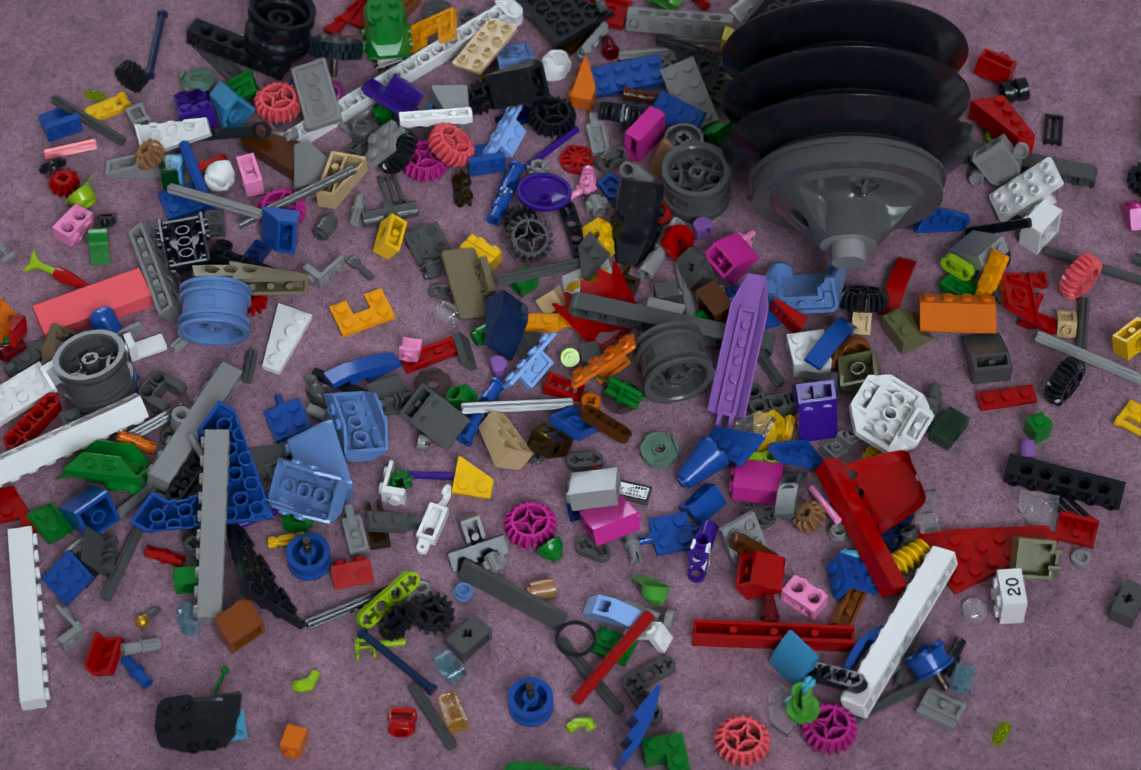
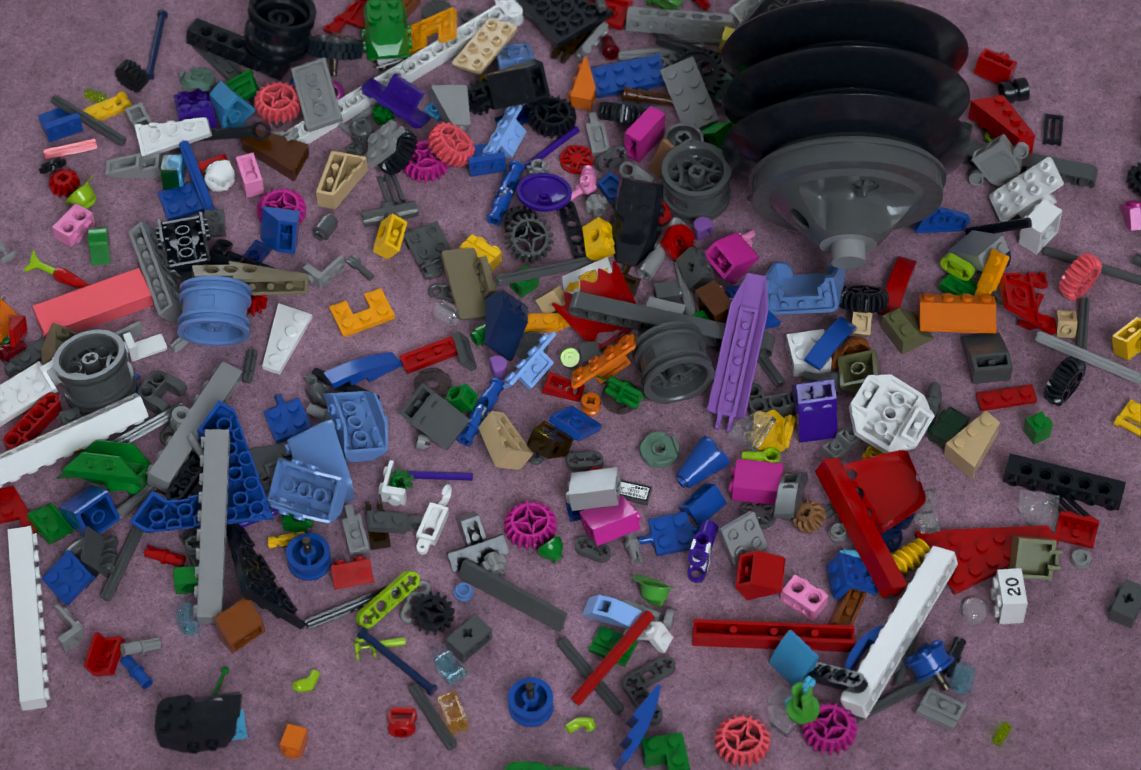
blue helmet [89,306,122,333] -> none
black plate [97,213,118,227] -> none
orange pin [116,429,157,454] -> none
medium nougat gear [134,139,166,170] -> none
piece [135,605,161,629] -> none
light grey axle [167,183,262,219] -> none
dark grey piece [237,165,357,229] -> none
light grey slope [294,140,328,199] -> none
light grey axle [349,194,366,227] -> none
dark grey hinge [365,374,415,416] -> none
black gear [378,600,417,642] -> none
white plate [399,107,473,128] -> none
bright pink bracket [399,337,423,362] -> none
dark brown hinge [452,169,473,207] -> none
yellow wing [452,456,494,500] -> none
light grey axle [460,398,574,414] -> none
medium nougat brick [526,578,557,600] -> none
white hair [542,50,571,81] -> none
black piece [555,620,596,657] -> none
dark grey wing [578,232,610,281] -> none
reddish brown beam [579,404,632,444] -> none
blue wing [653,90,707,129] -> none
blue wing [708,427,766,468] -> none
reddish brown beam [729,533,778,555] -> none
dark red cone [760,594,780,622] -> none
red slope [768,298,808,333] -> none
blue wing [768,439,823,470] -> none
bright pink bar [808,486,842,524] -> none
dark grey bush [899,525,919,542] -> none
medium lavender brick [1019,440,1036,459] -> none
none -> tan wedge [944,411,1000,479]

